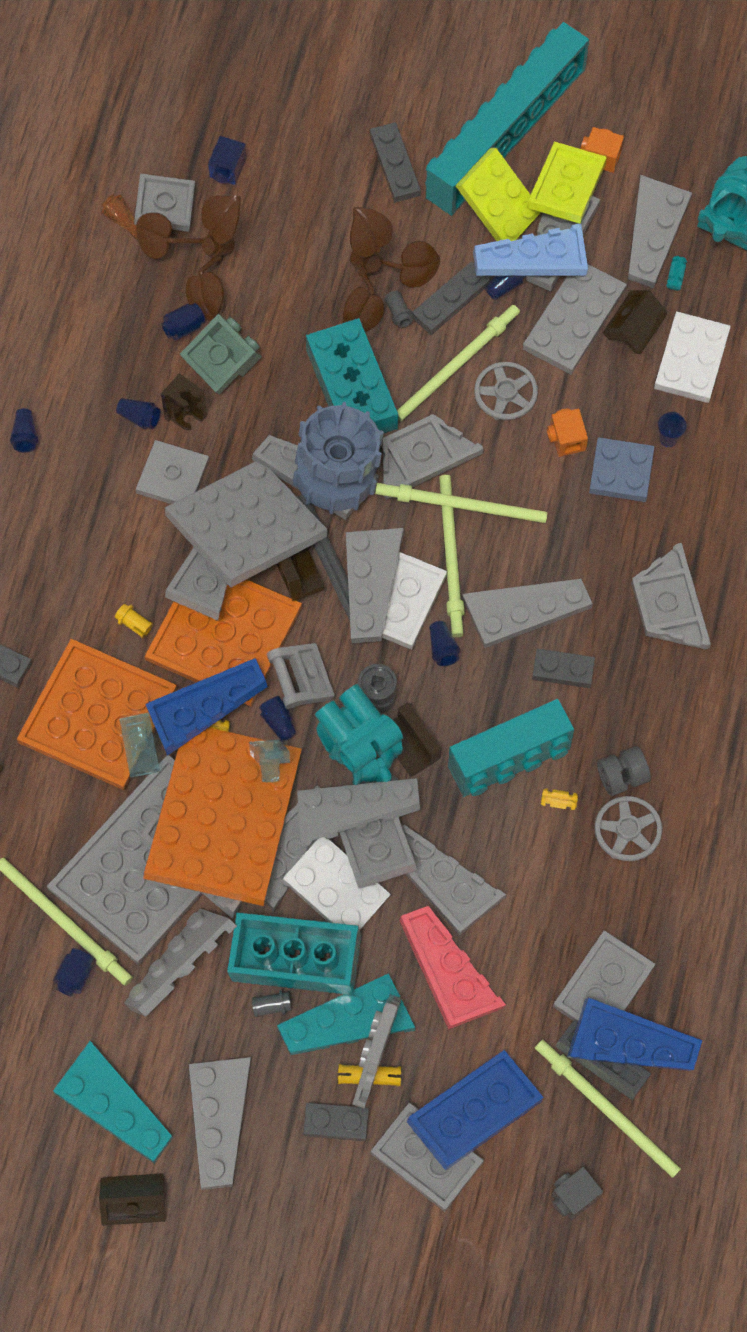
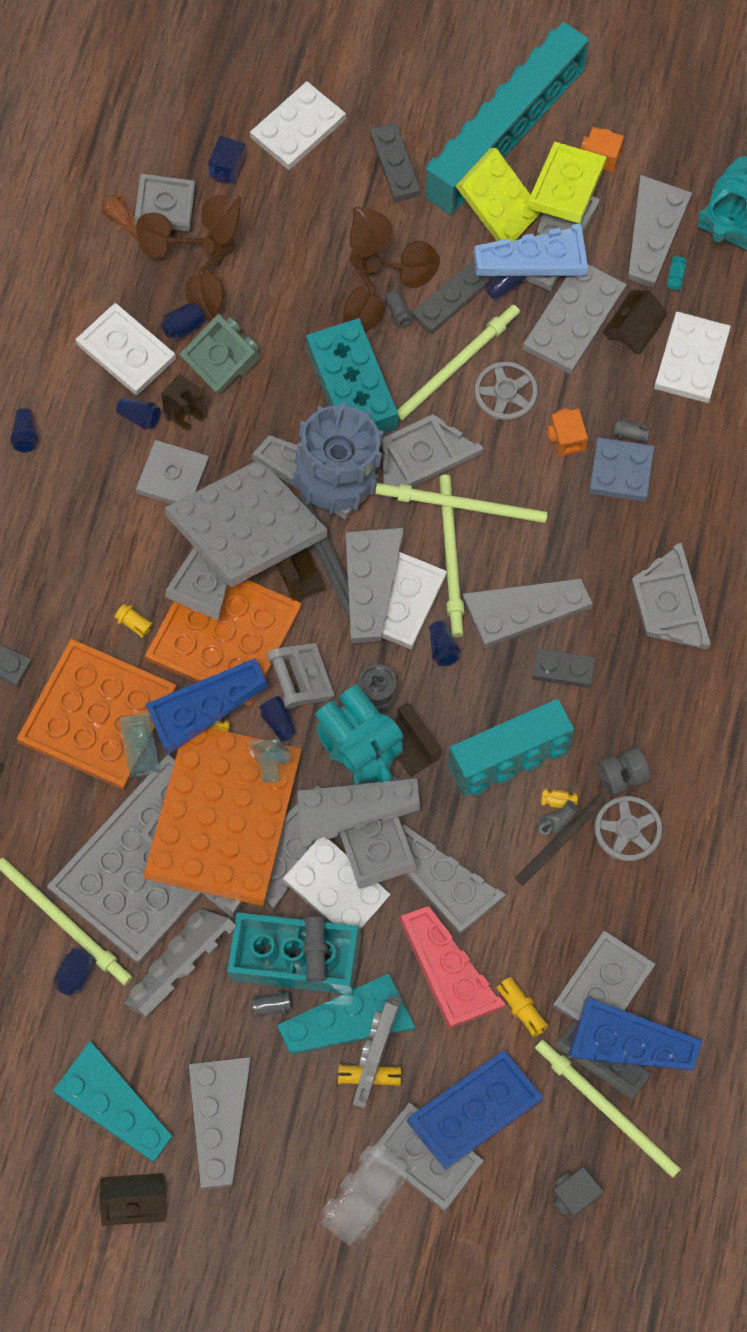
dark grey plate [303,1103,369,1142] -> none
clear blue cone [658,412,687,447] -> none
none -> white plate [75,303,176,396]
none -> white plate [250,81,346,170]
none -> dark grey pin [303,917,328,982]
none -> clear brick [320,1143,416,1246]
none -> yellow pin [496,977,549,1038]
none -> clear smoke bar [515,795,606,886]
none -> dark grey arm [537,800,579,836]
none -> dark grey pin [613,417,650,444]

